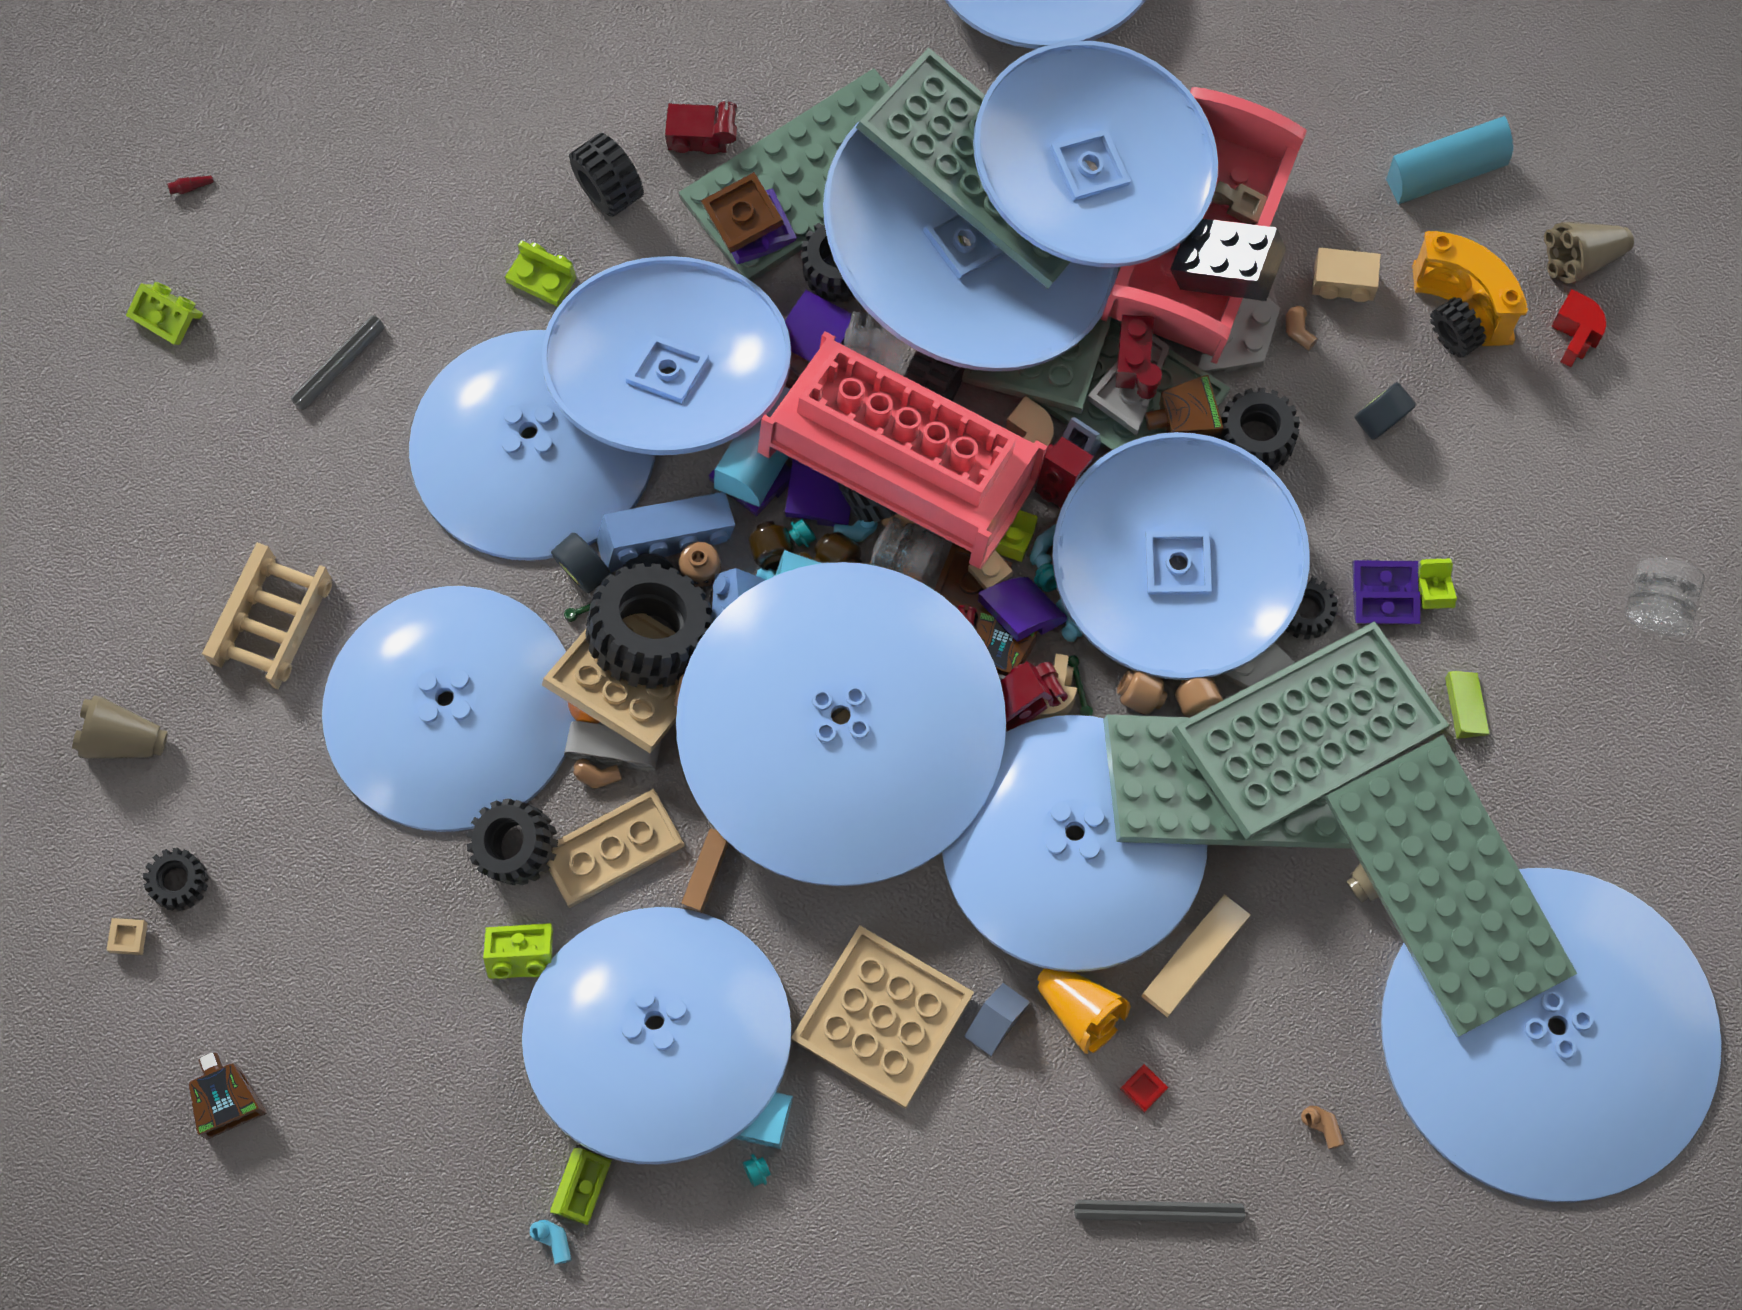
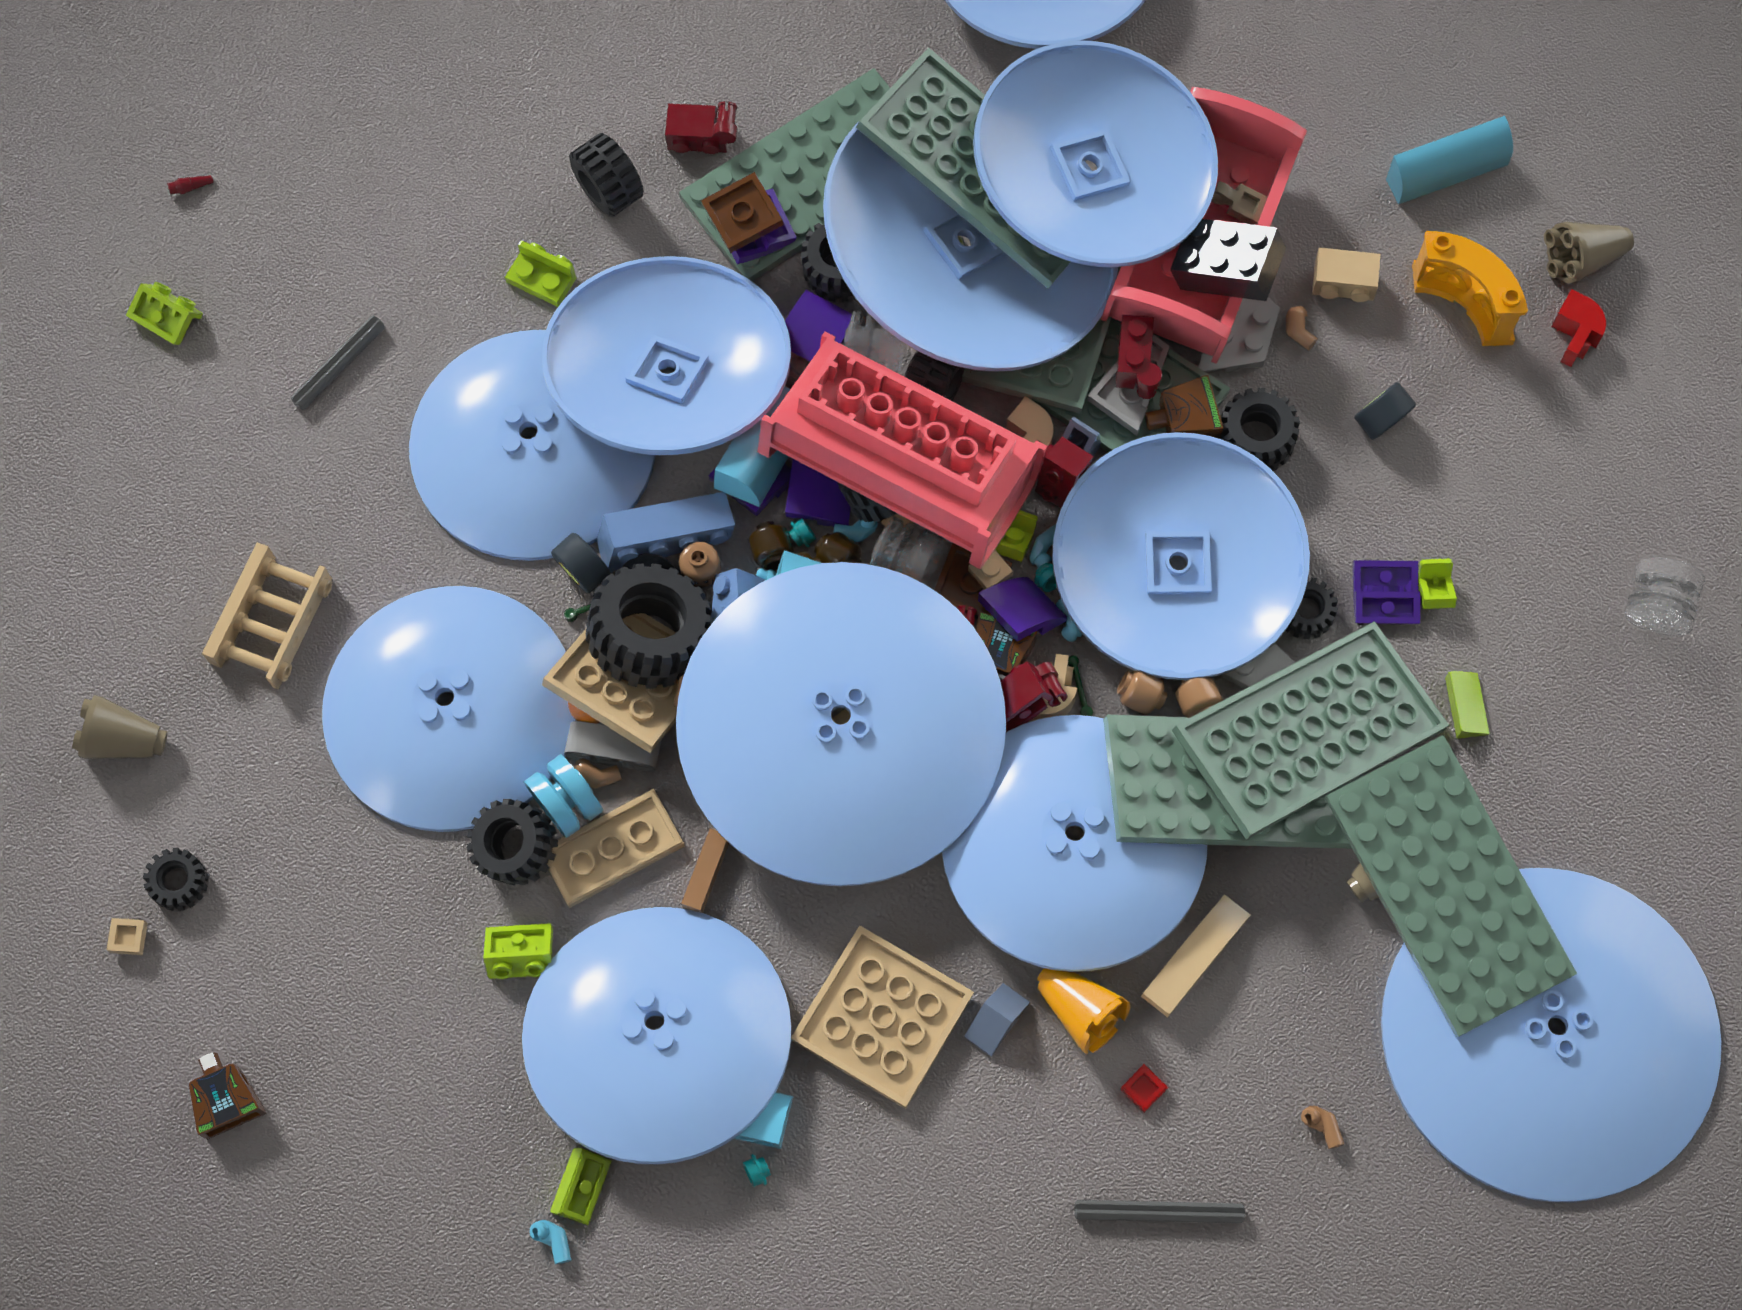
black tyre [1430,297,1486,358] -> none
none -> medium azure wheel [524,754,604,838]

